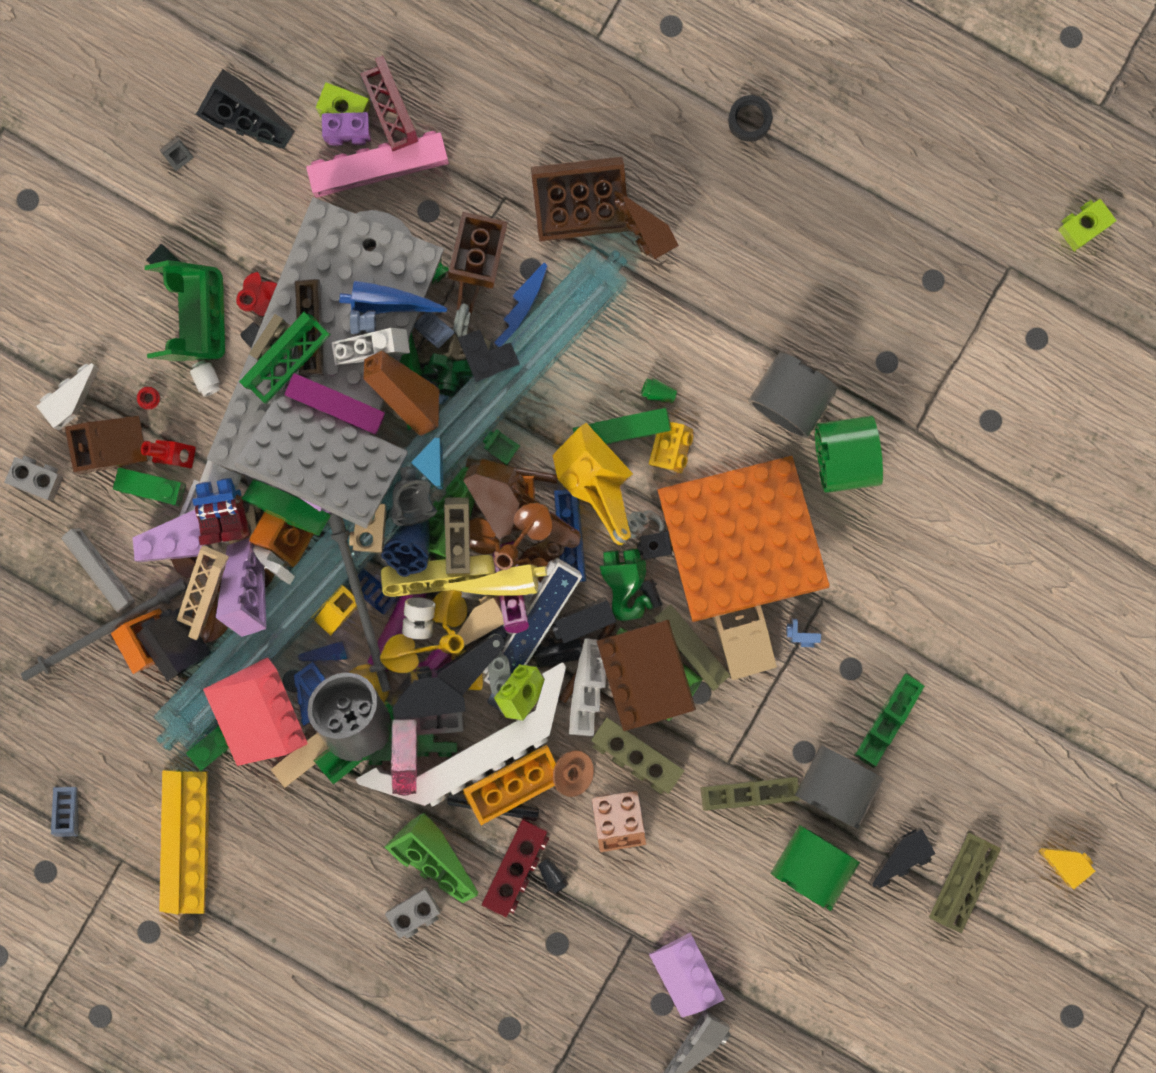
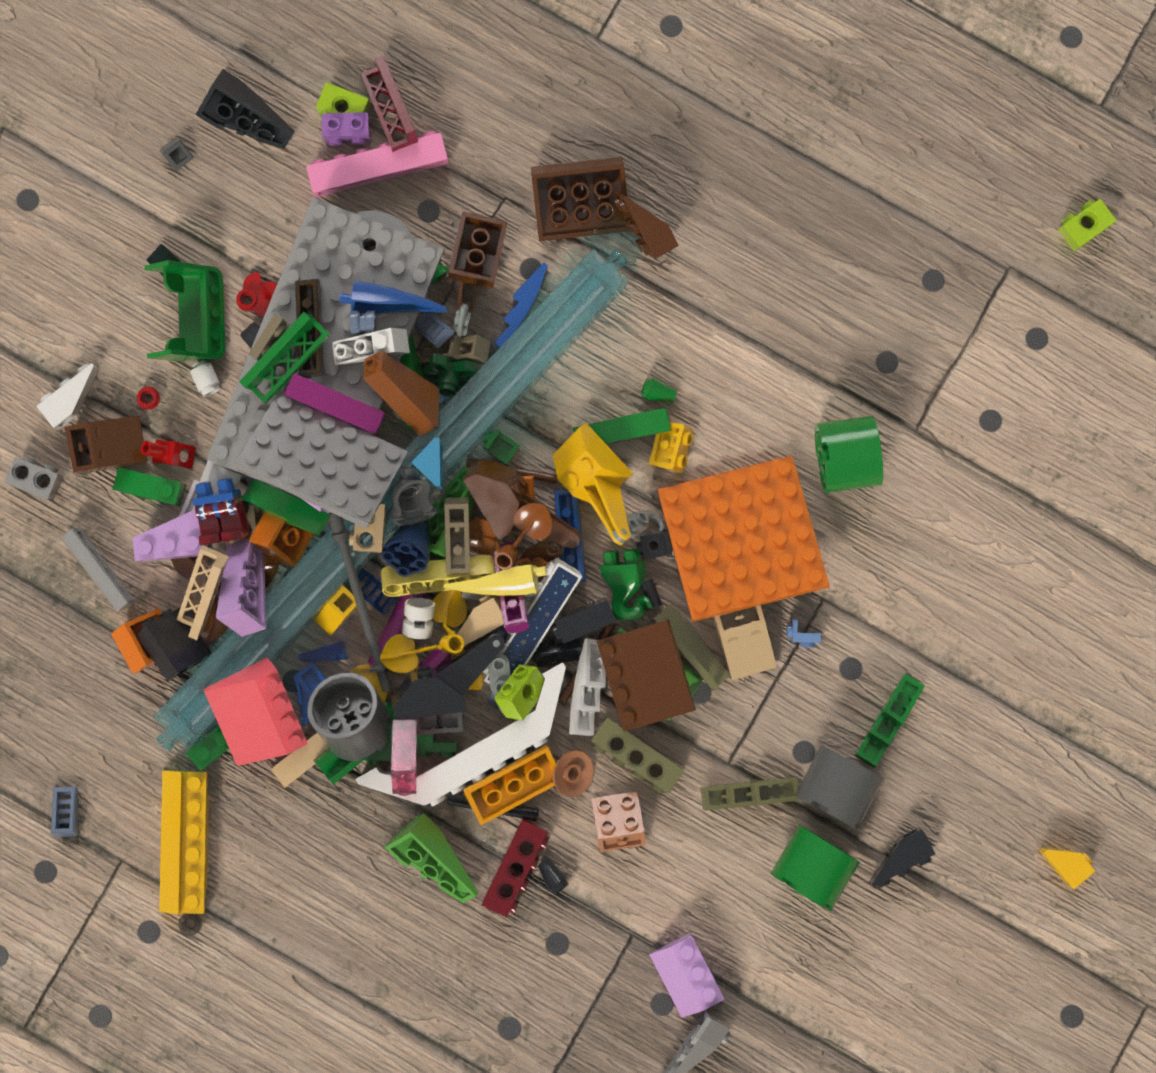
dark grey bar [21,578,187,681] -> none
white slope [253,545,295,584] -> none
light grey brick [385,887,441,938] -> none
black plate [458,329,520,383] -> none
black tyre [728,95,773,142] -> none
dark grey brick [748,352,837,438] -> none
olive fence [929,832,1001,933] -> none

